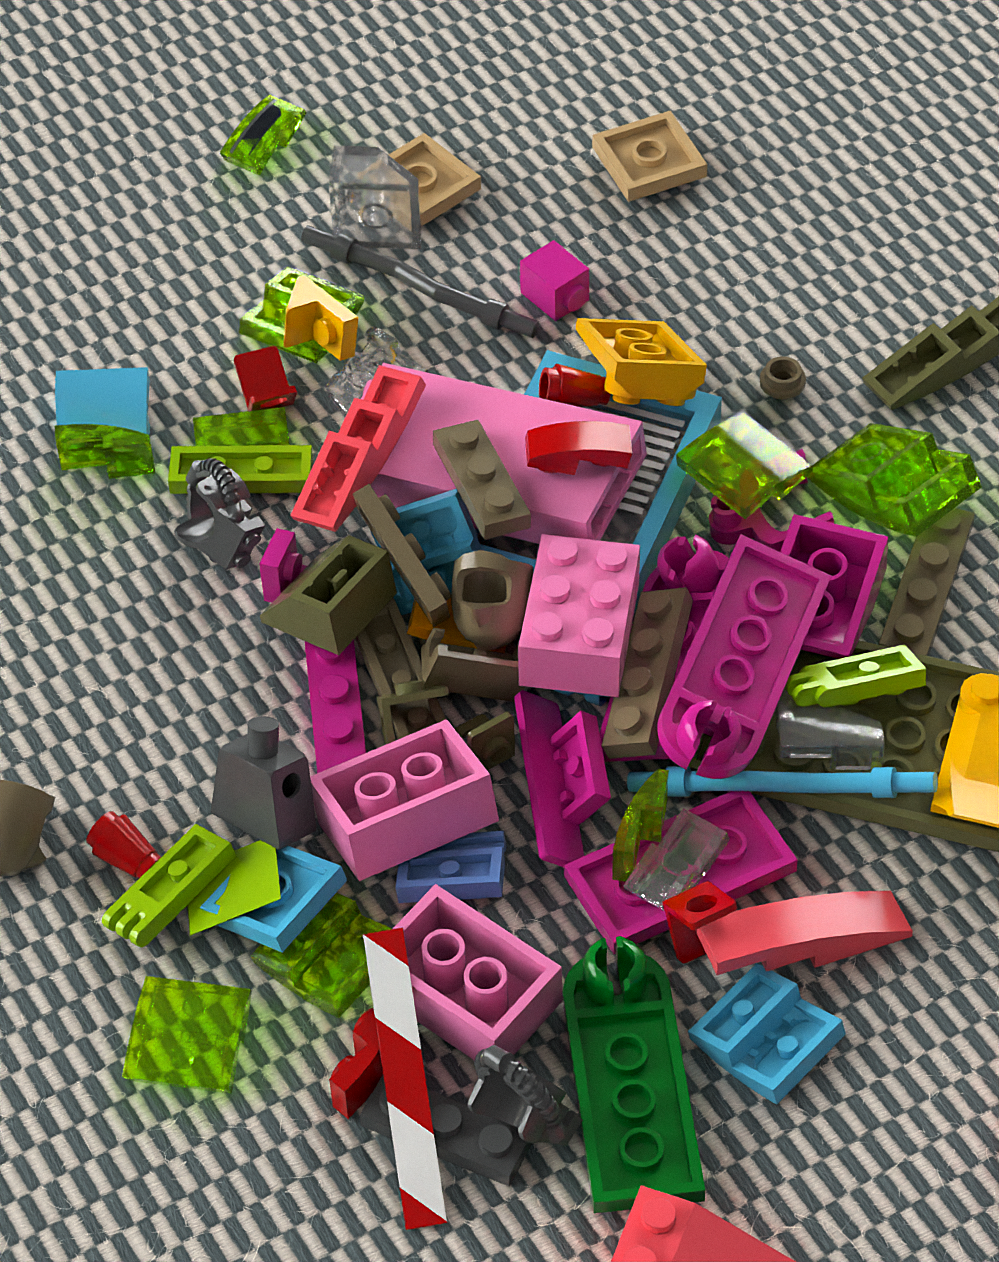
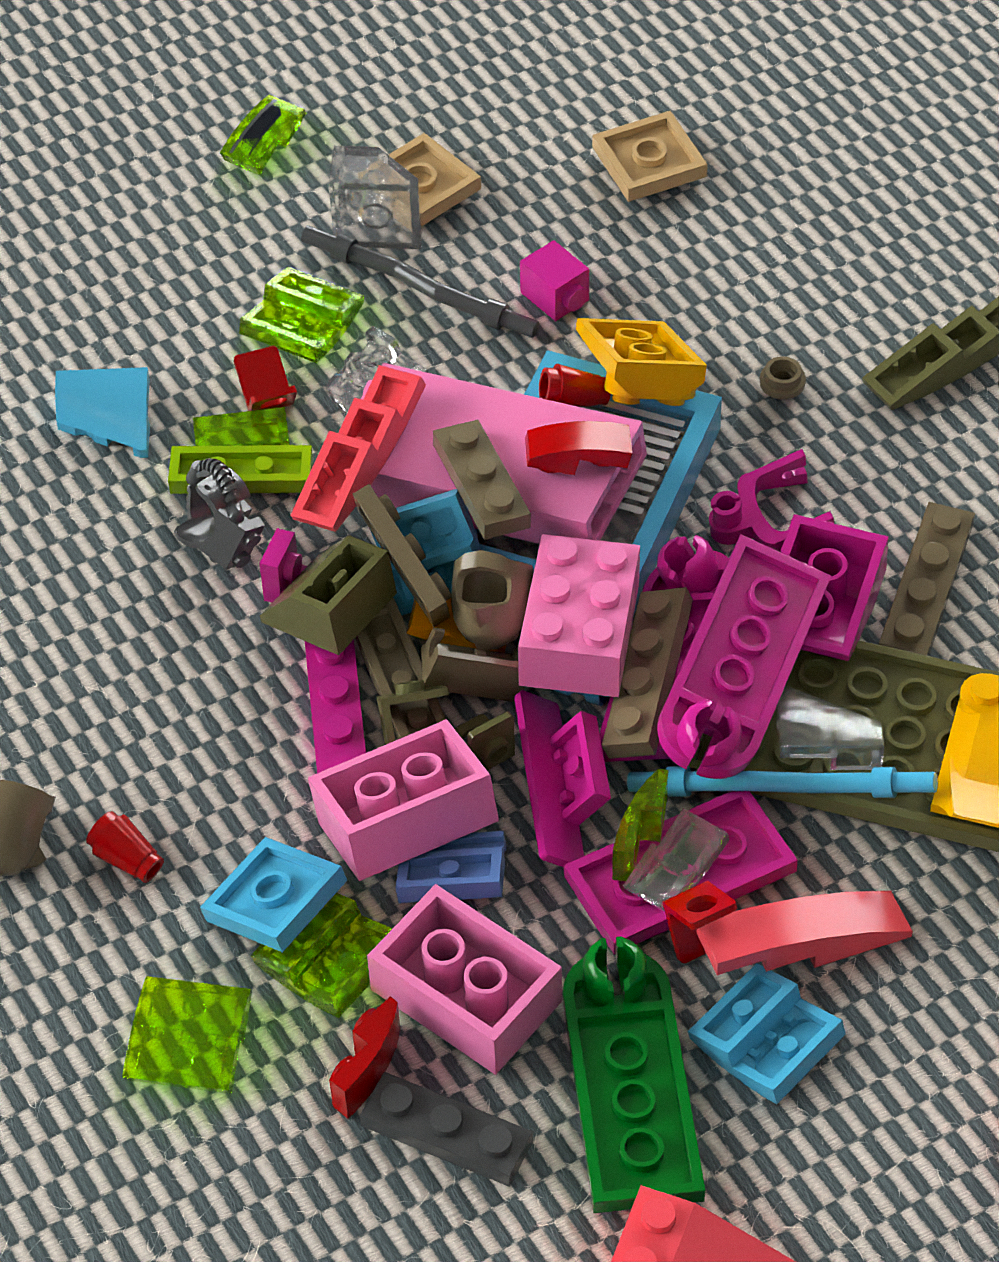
clear neon green slope [54,424,156,479] -> none
lime hinge [102,824,237,948] -> none
lime sticker [188,840,281,936] -> none
dark grey torso [211,716,316,850] -> none
yellow slope [283,275,358,361] -> none
sticker [363,927,447,1230] -> none
dark grey piece [468,1045,583,1146] -> none
clear neon green slope [676,413,813,520] -> none
lime hinge [784,645,926,708] -> none
clear neon green slope [806,423,982,537] -> none

